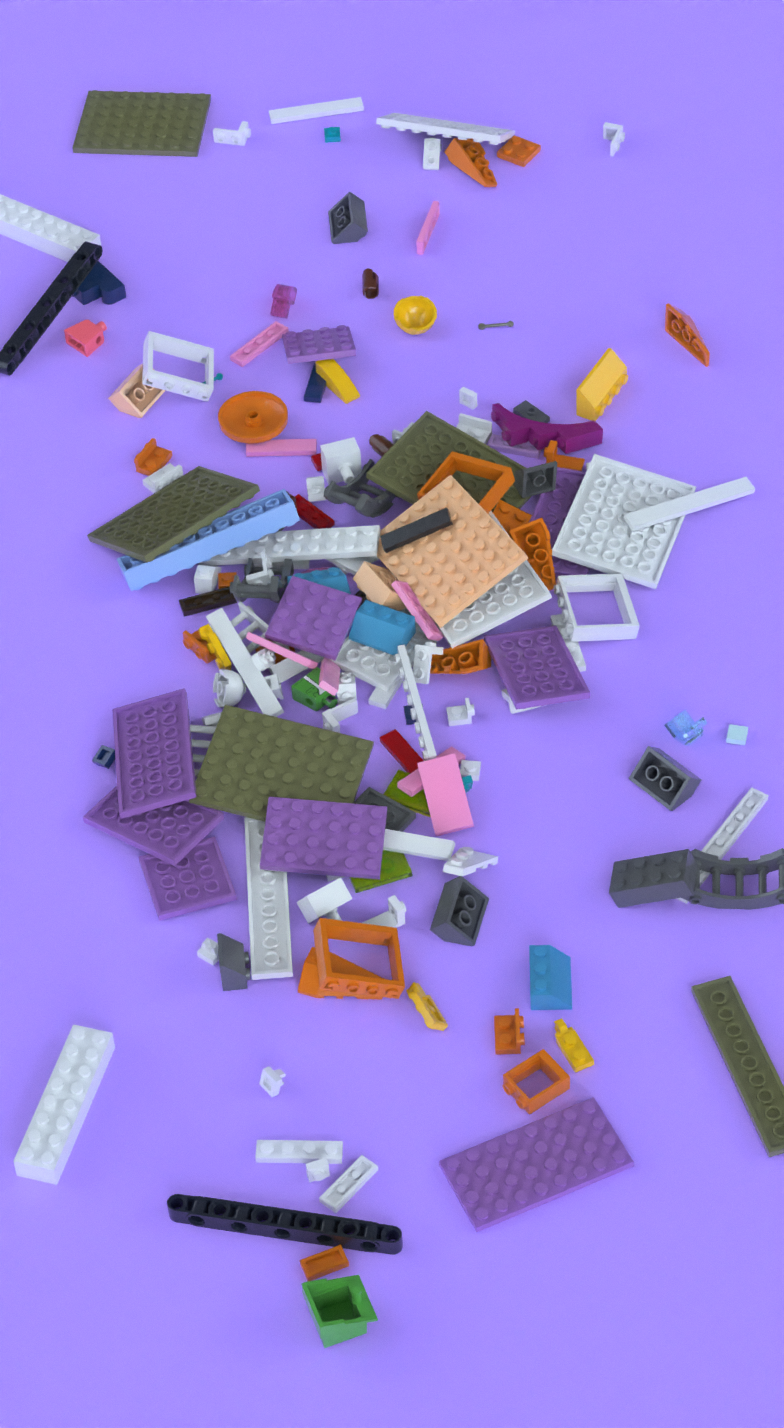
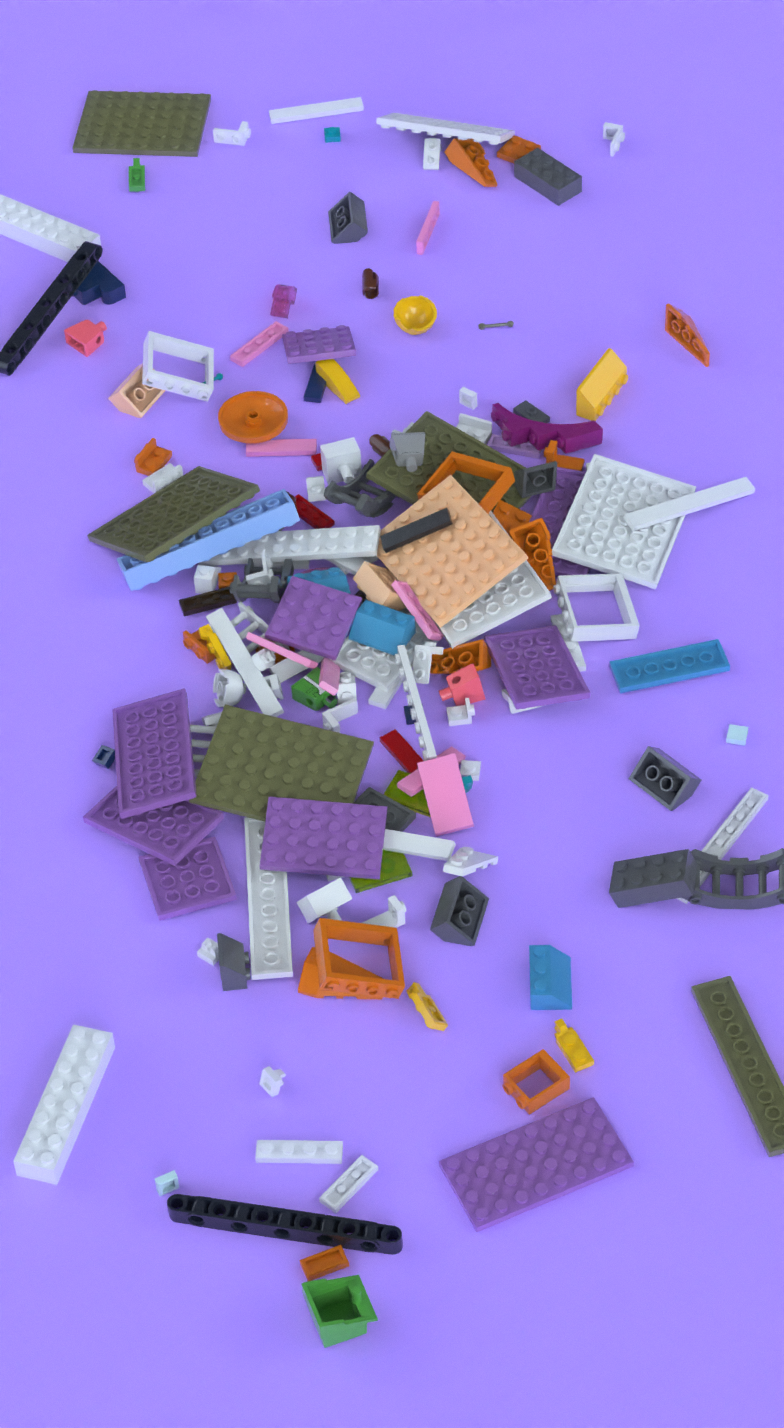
white plate [305,1158,330,1183] -> none
orange bracket [494,1008,525,1055] -> none
clear light blue brick [664,710,707,746] -> none
none -> bright green hinge [129,158,145,192]
none -> tile [154,1170,179,1196]
none -> light grey torso [390,432,425,472]
none -> coral torso [438,663,486,706]
none -> dark grey brick [514,148,582,206]
none -> dark azure plate [609,639,730,693]

